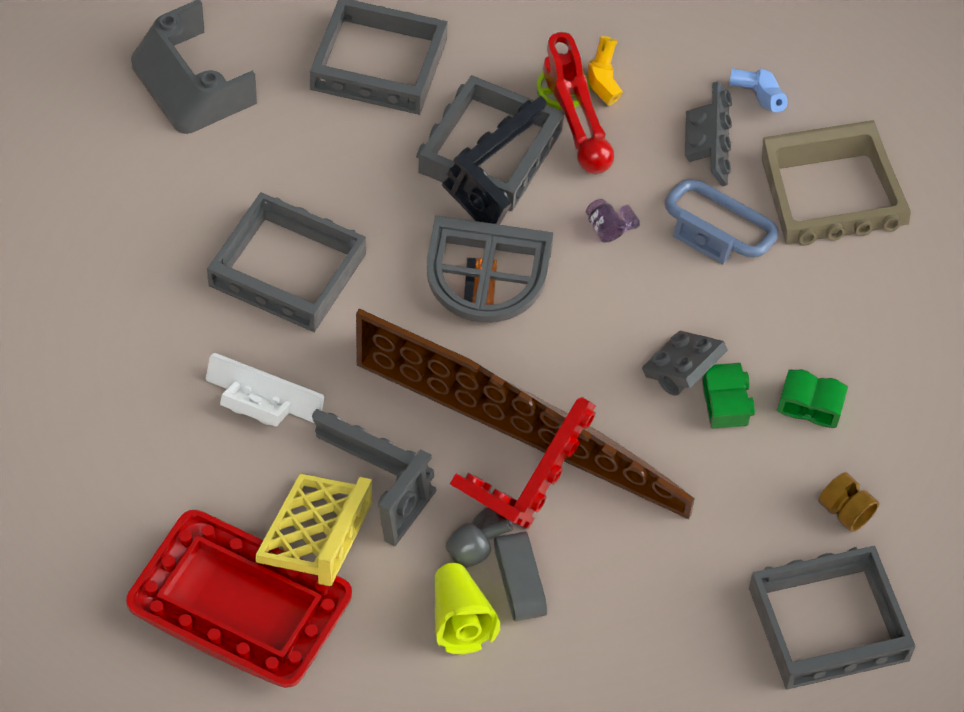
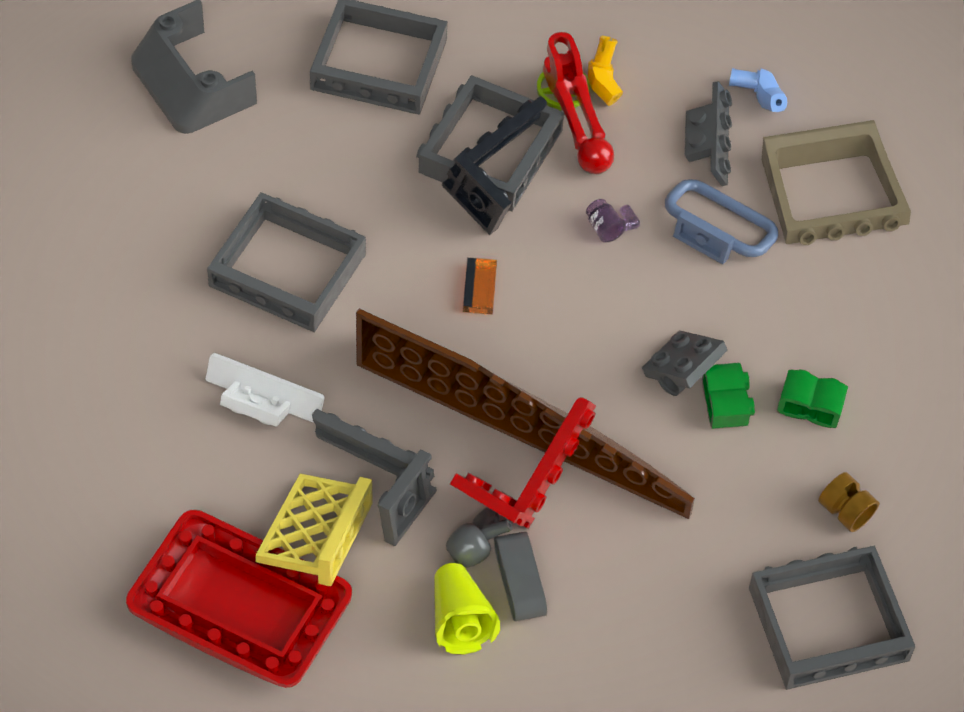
dark grey window [427,216,553,323] -> none

